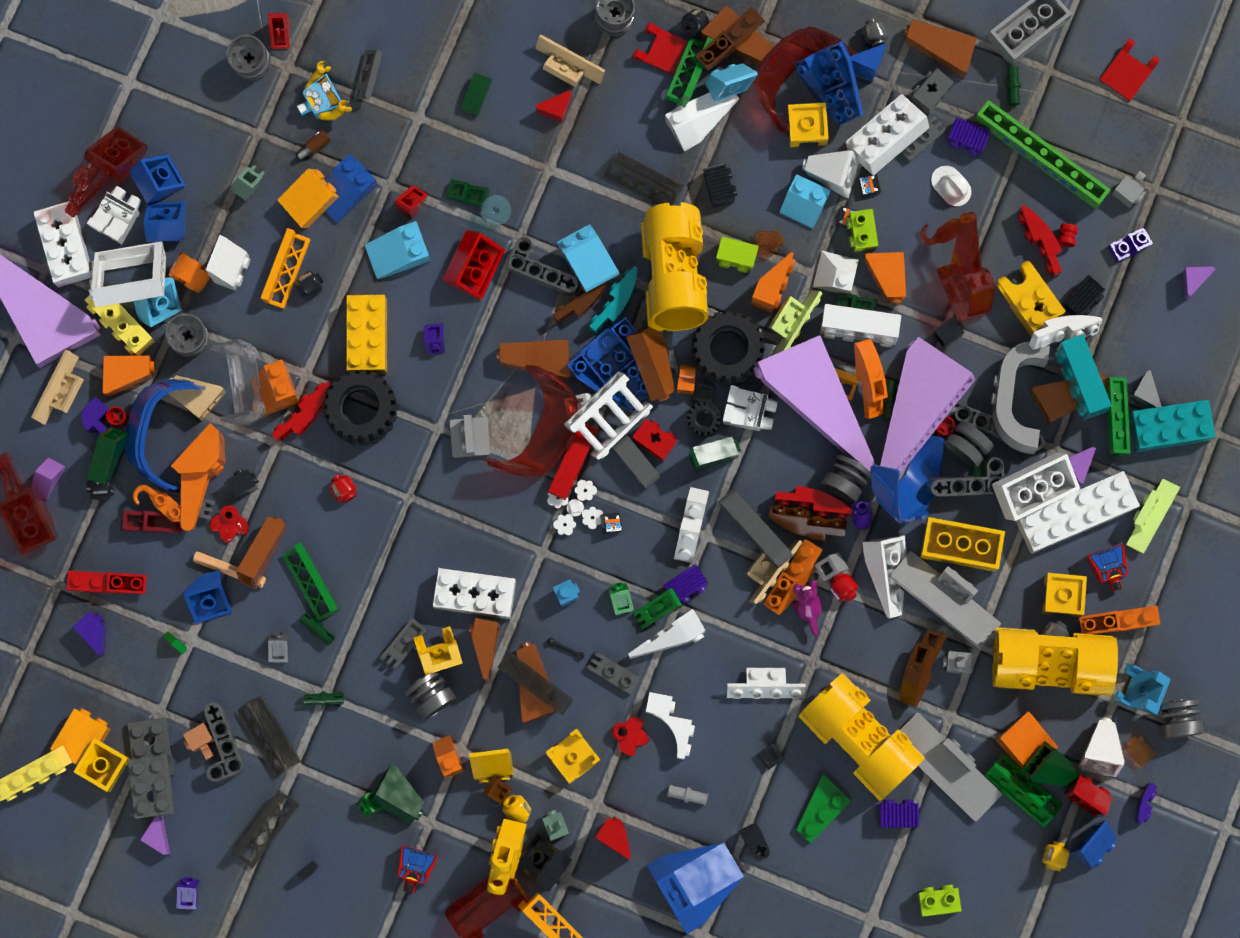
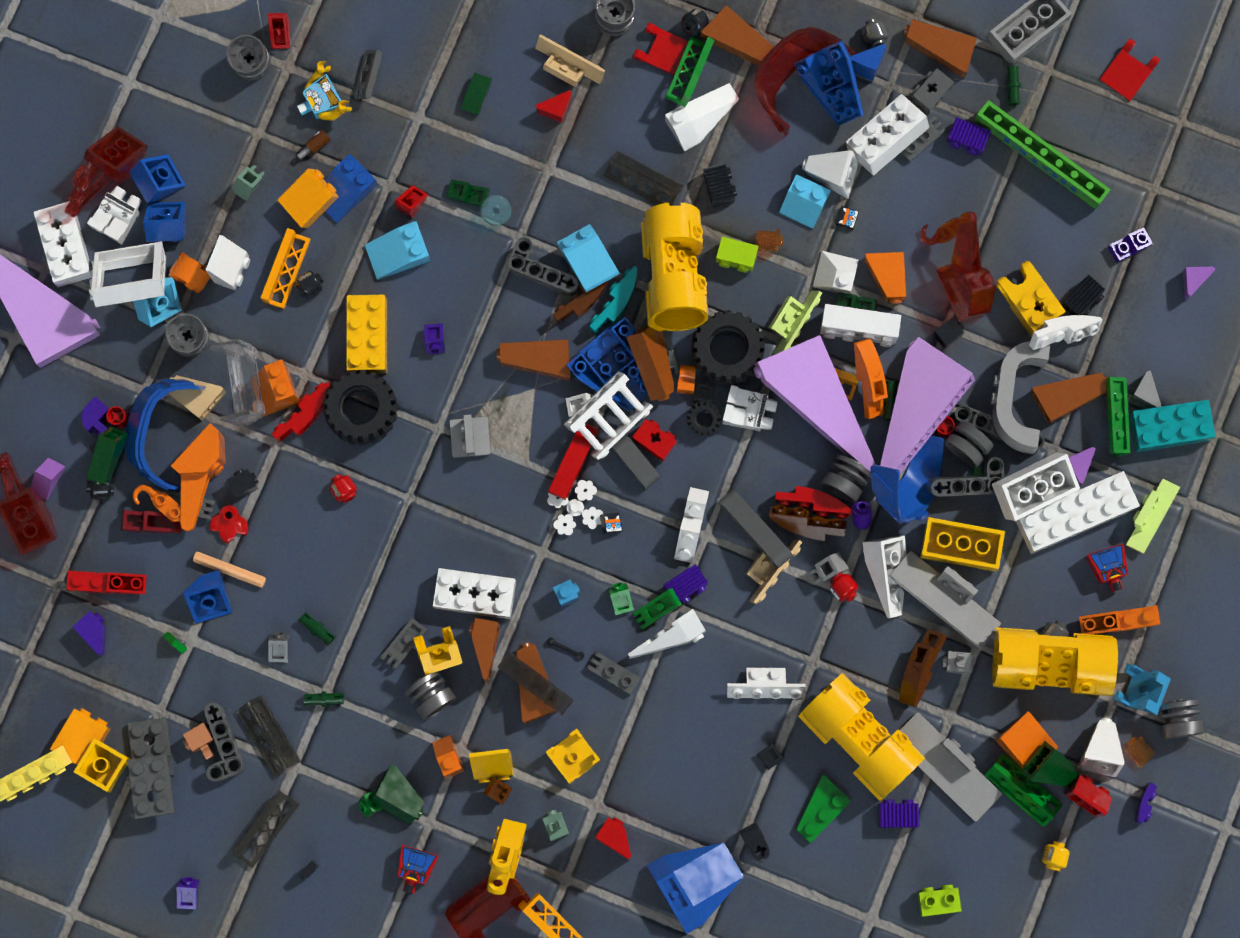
tan bracket [31,349,84,425] -> none
light yellow brick [85,295,155,356] -> none
orange slope [103,356,156,397] -> none
medium lavender slope [141,816,171,855] -> none
dark orange slope [236,516,287,590] -> none
green fence [282,542,340,622] -> none
red slope [442,230,505,300] -> none
clear red piece [482,365,578,477] -> none
yellow head [502,795,531,823] -> none
black slope [517,834,572,892] -> none
red plate [612,717,650,756] -> none
white arch [646,692,695,760] -> none
light grey pin [667,785,708,806] -> none
slope [689,437,741,473] -> none
reddish brown slope [695,6,765,71] -> none
medium azure slope [705,63,758,102] -> none
orange slope [751,252,796,313] -> none
orange slope [763,539,823,615] -> none
yellow panel [787,103,828,147] -> none
magenta animal [793,580,822,637] -> none
lime brick [846,209,878,252] -> none
tile [858,174,881,197] -> none
white piece [931,166,971,206] -> none
red slope [1017,205,1062,278] -> none
yellow panel [1042,573,1087,617] -> none
teal brick [1055,334,1112,420] -> none
red wheel [1057,223,1079,247] -> none
blue slope [1071,821,1117,868] -> none
light grey brick [1112,171,1146,208] -> none

